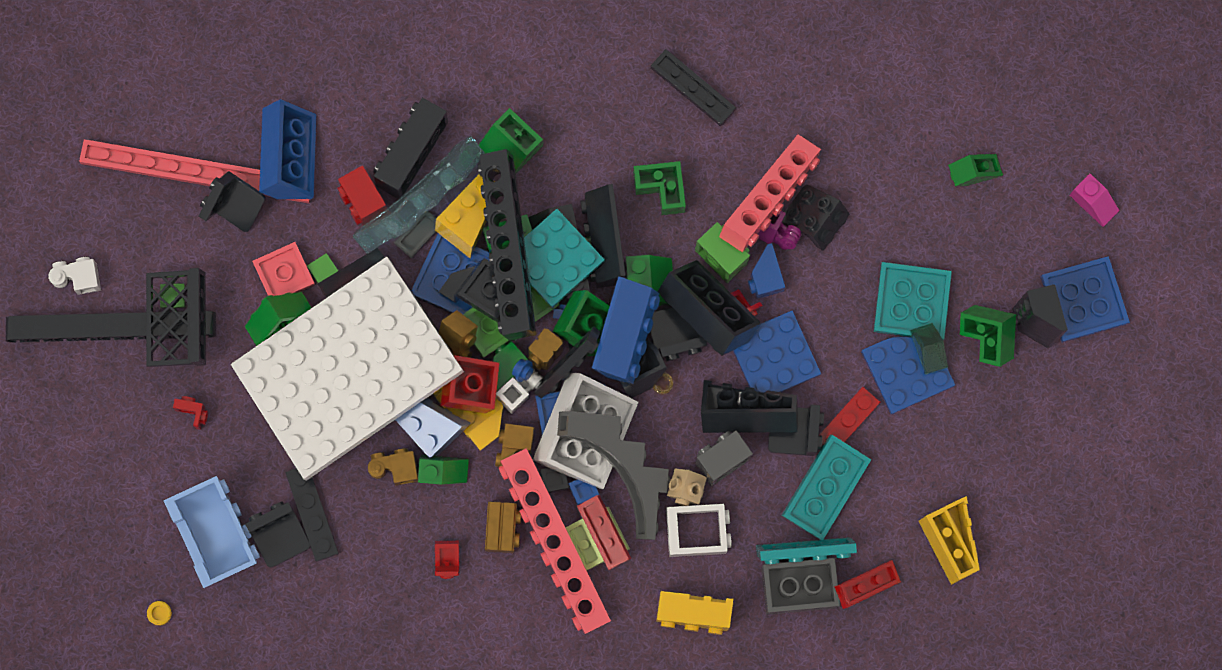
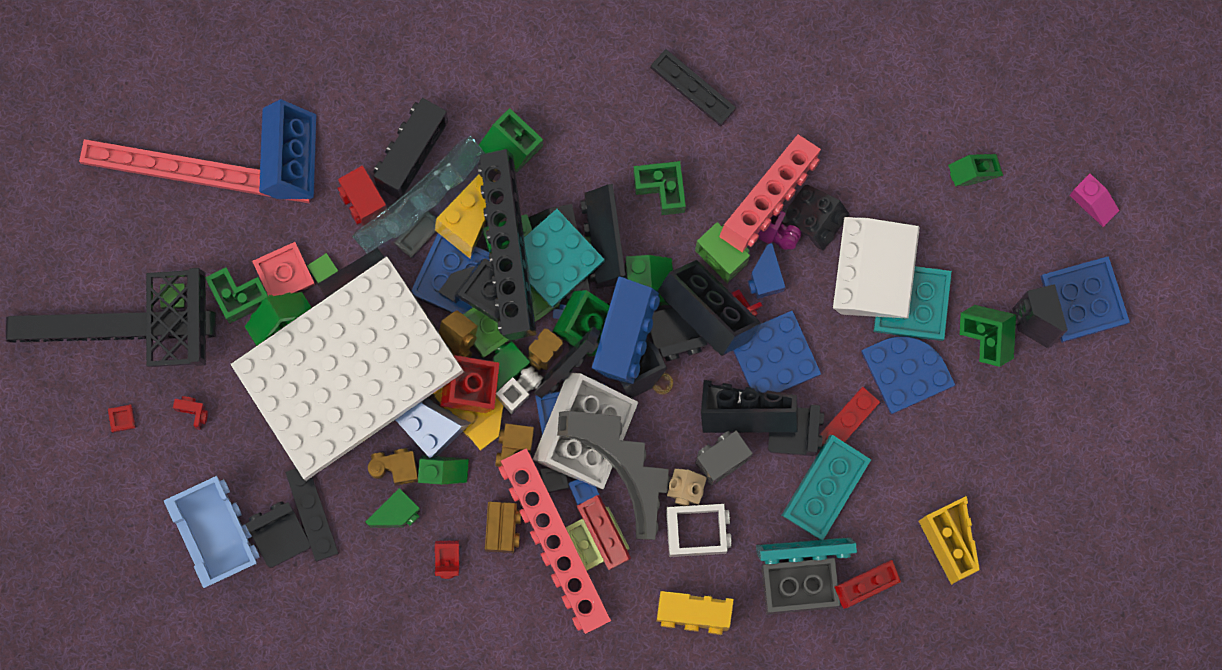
white brick [49,257,101,295] -> none
yellow tile [147,601,172,626] -> none
black bracket [198,171,266,232] -> none
blue plate [512,359,534,382] -> none
clear green slope [910,323,948,375] -> none
none -> red tile [108,405,136,433]
none -> green brick [205,267,268,324]
none -> green slope [365,488,420,528]
none -> white slope [833,217,920,318]

